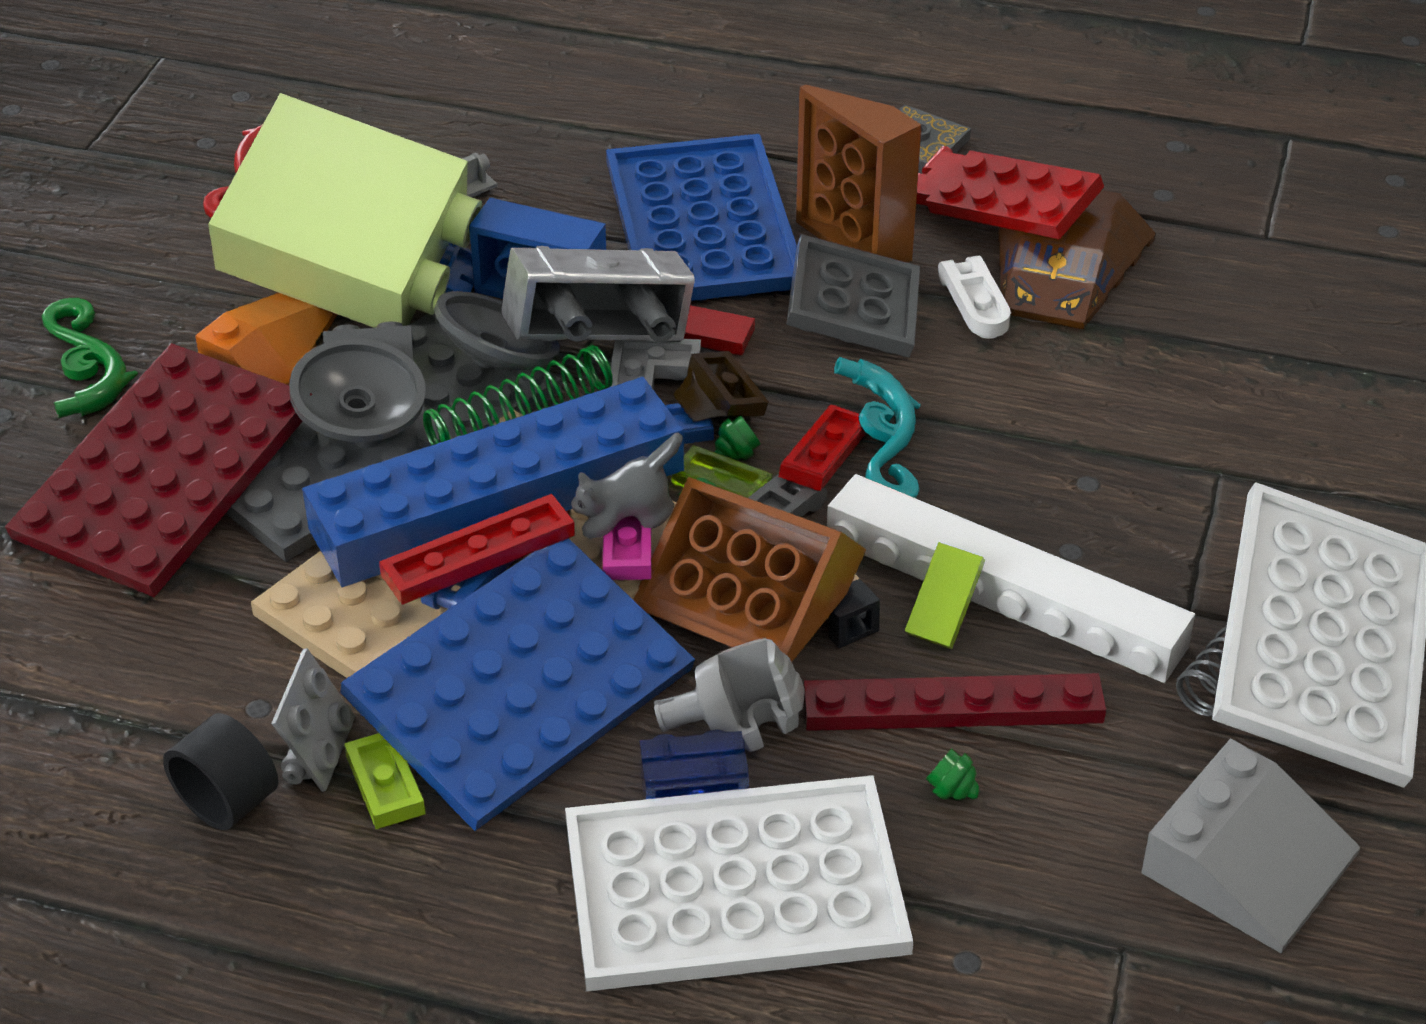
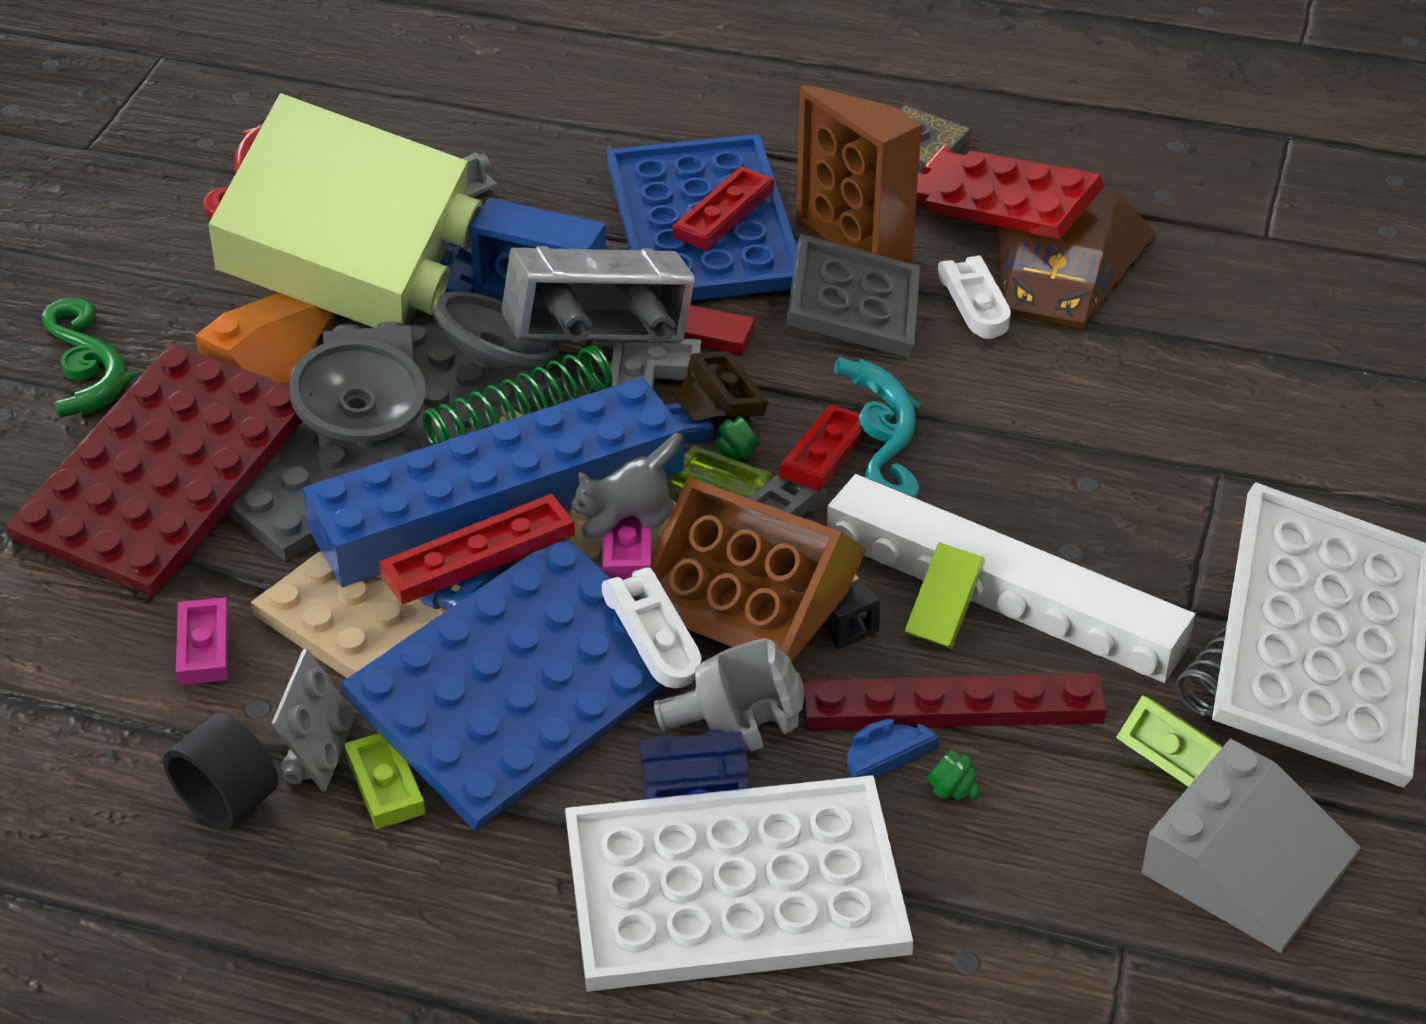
none -> dark pink plate [176,597,229,685]
none -> white plate [602,567,702,689]
none -> red tile [673,166,774,251]
none -> blue tile [847,719,939,779]
none -> lime plate [1116,695,1223,787]

